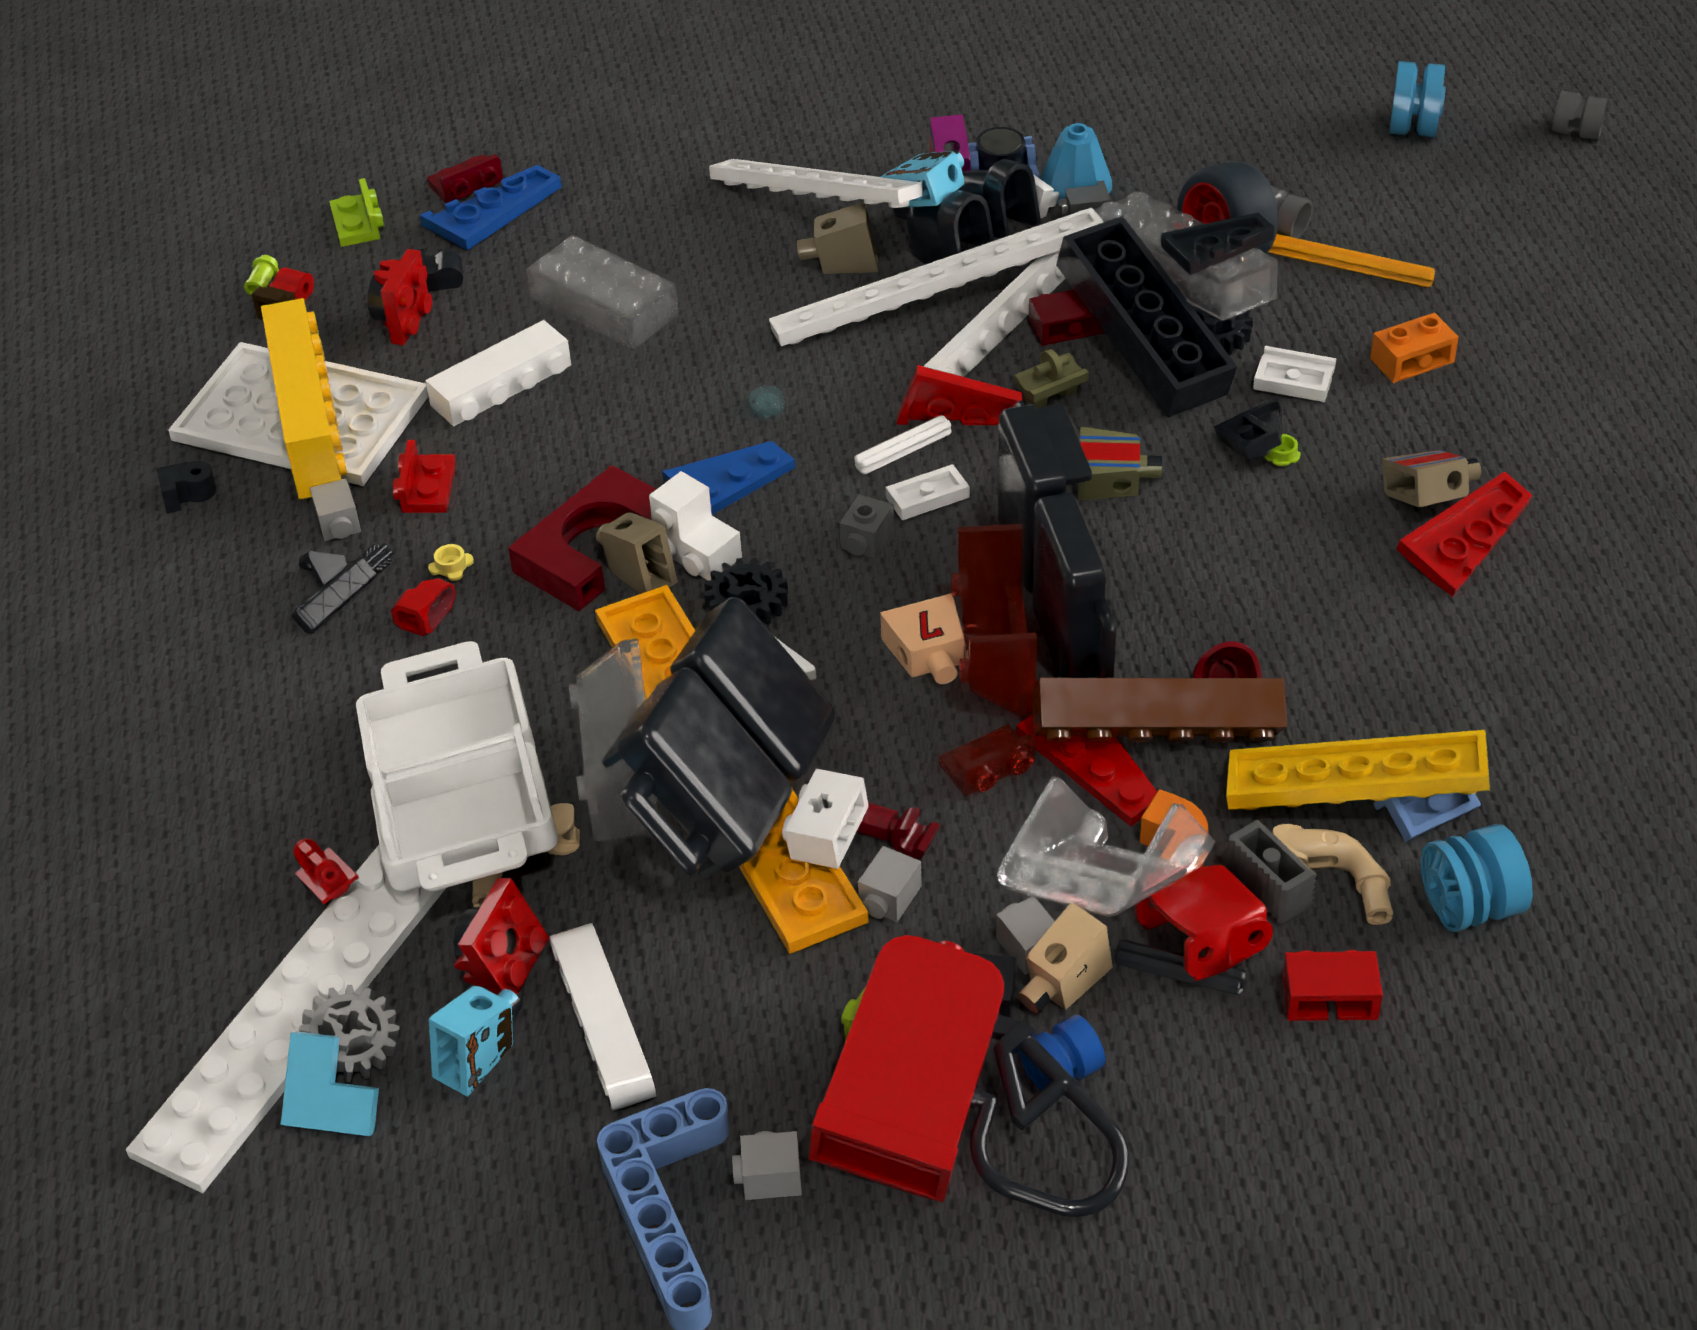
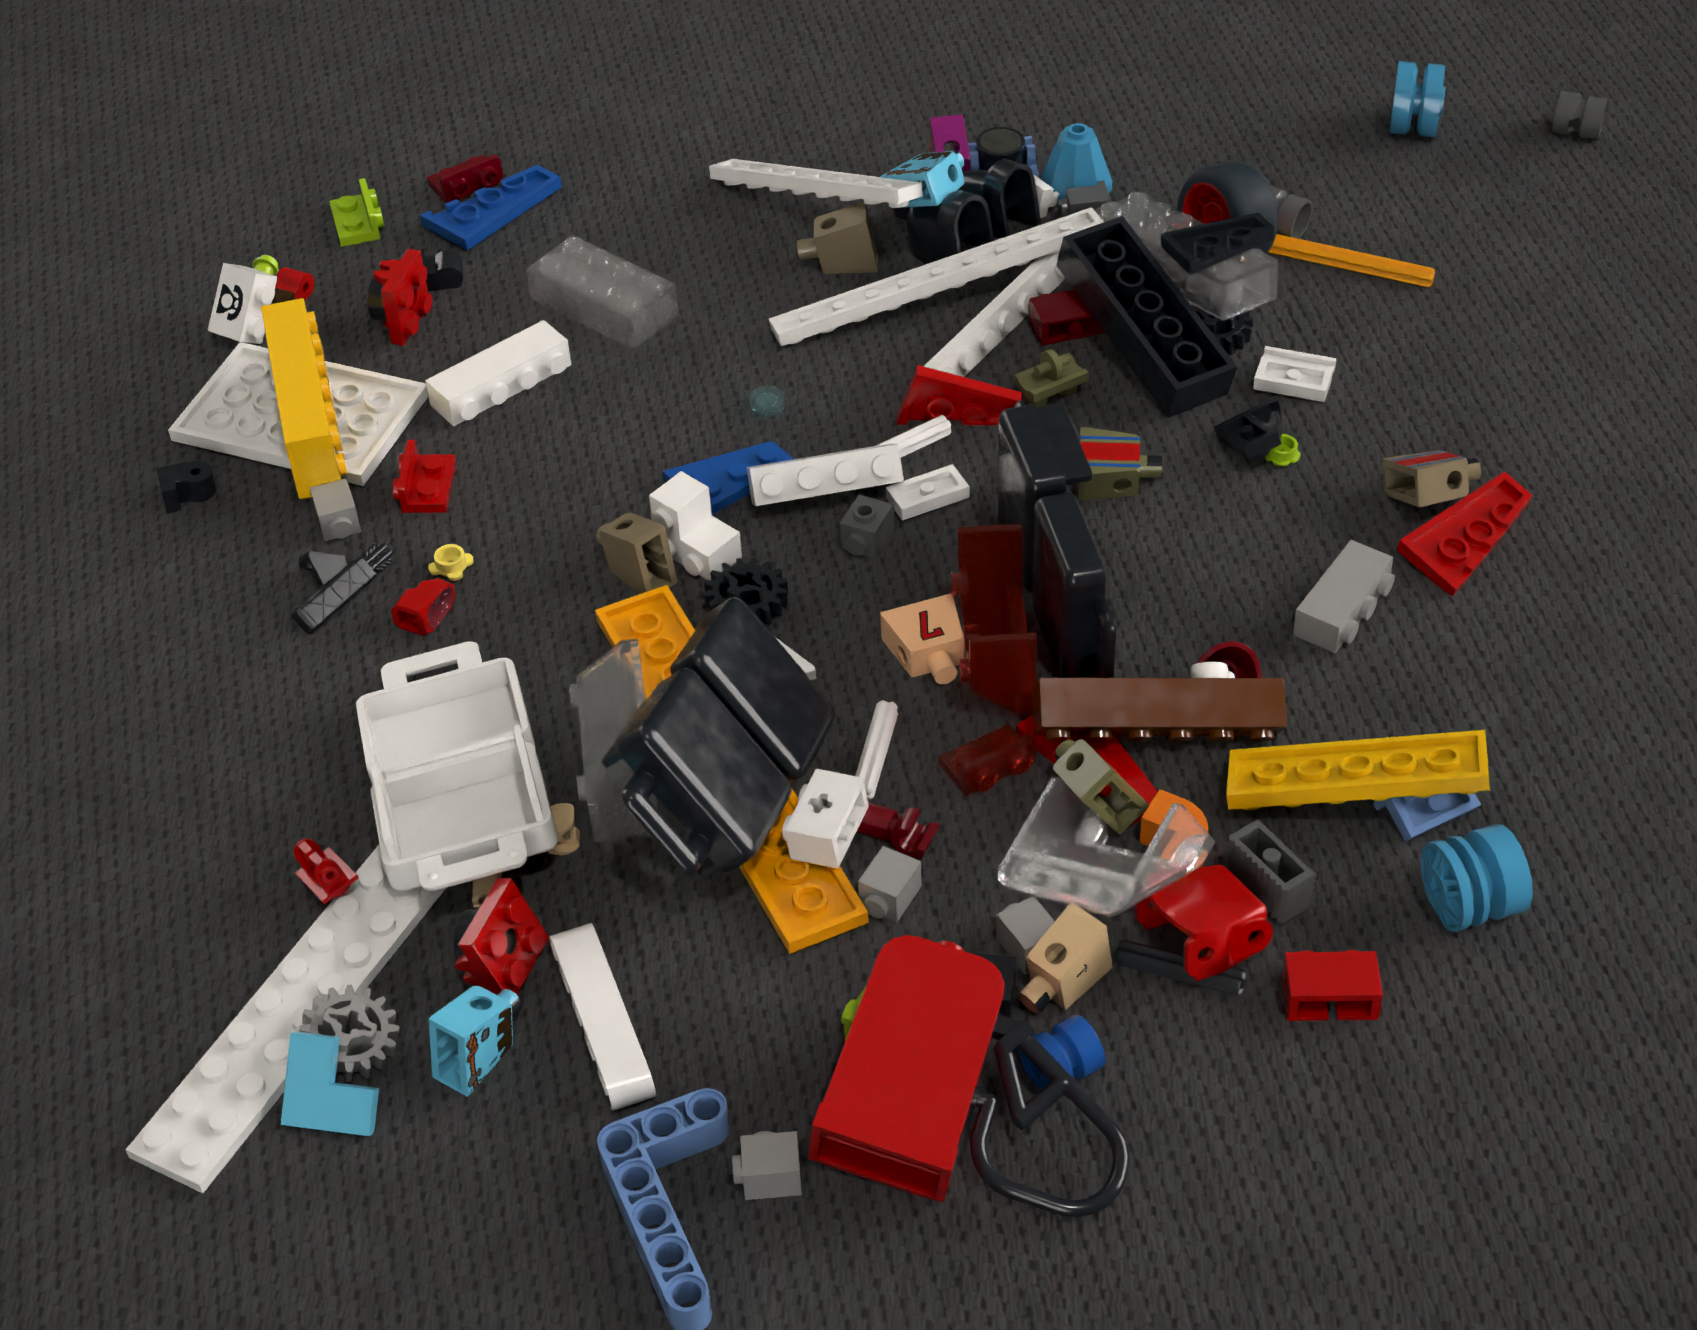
dark red arch [508,465,657,612] -> none
tan piece [1272,824,1393,925] -> none
orange brick [1370,312,1459,383] -> none
none -> white brick [208,263,277,344]
none -> white brick [746,443,904,506]
none -> white axle [855,700,898,800]
none -> olive torso [1053,739,1149,835]
none -> white piece [1190,662,1235,678]
none -> light grey brick [1293,540,1395,653]

